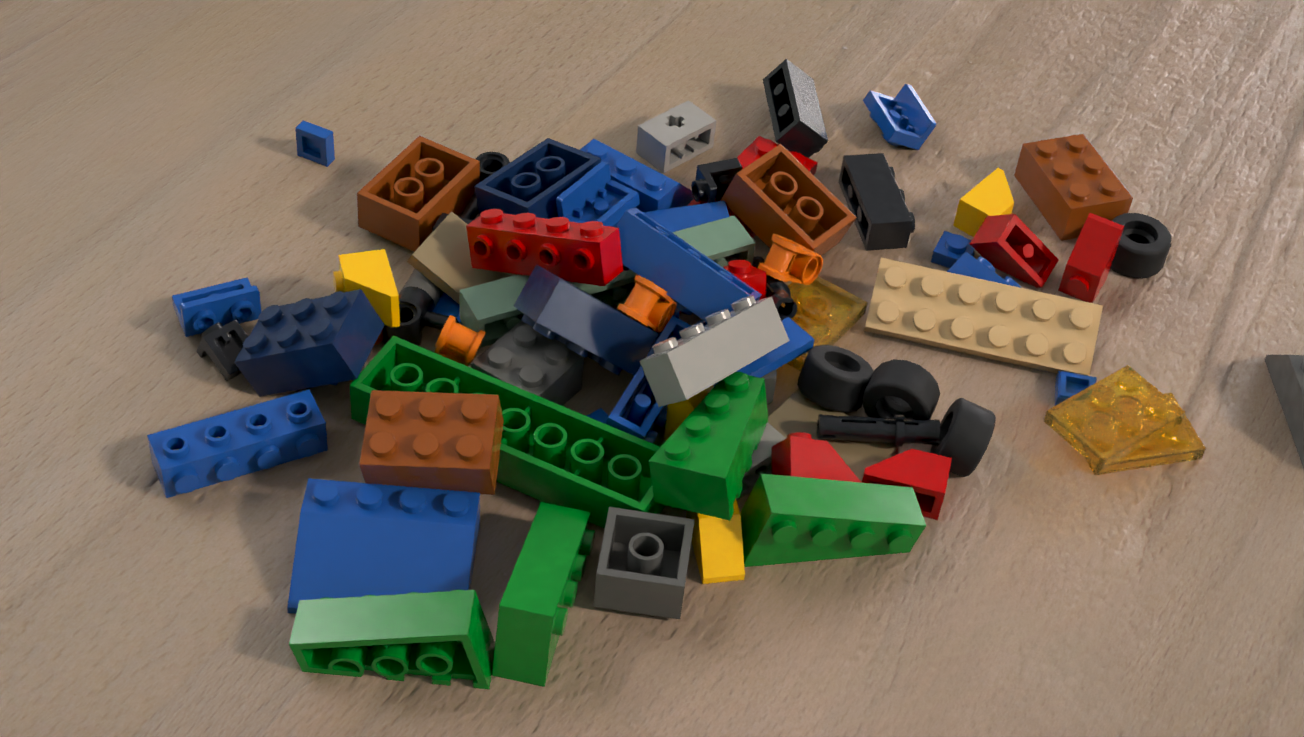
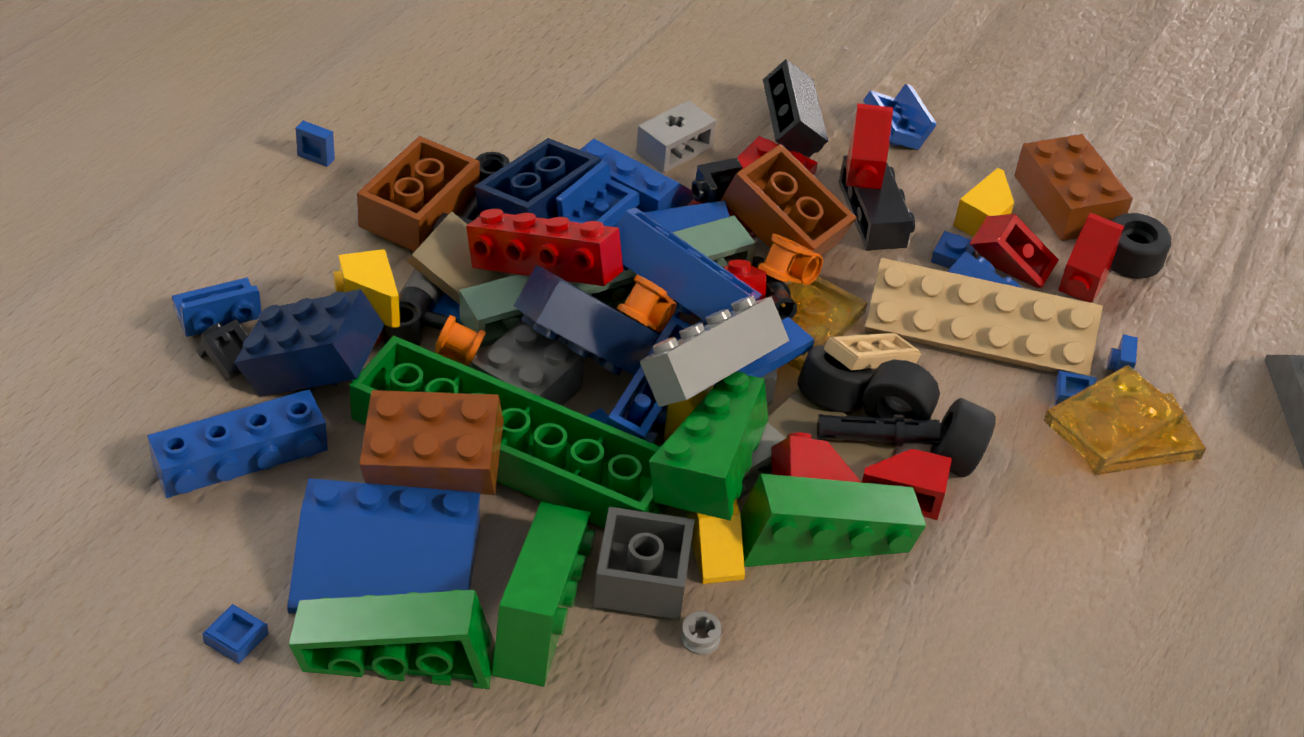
none -> blue tile [202,604,269,664]
none -> light grey bush [682,611,721,655]
none -> tan tile [824,333,922,370]
none -> red slope [846,103,893,190]
none -> blue plate [1106,334,1138,390]

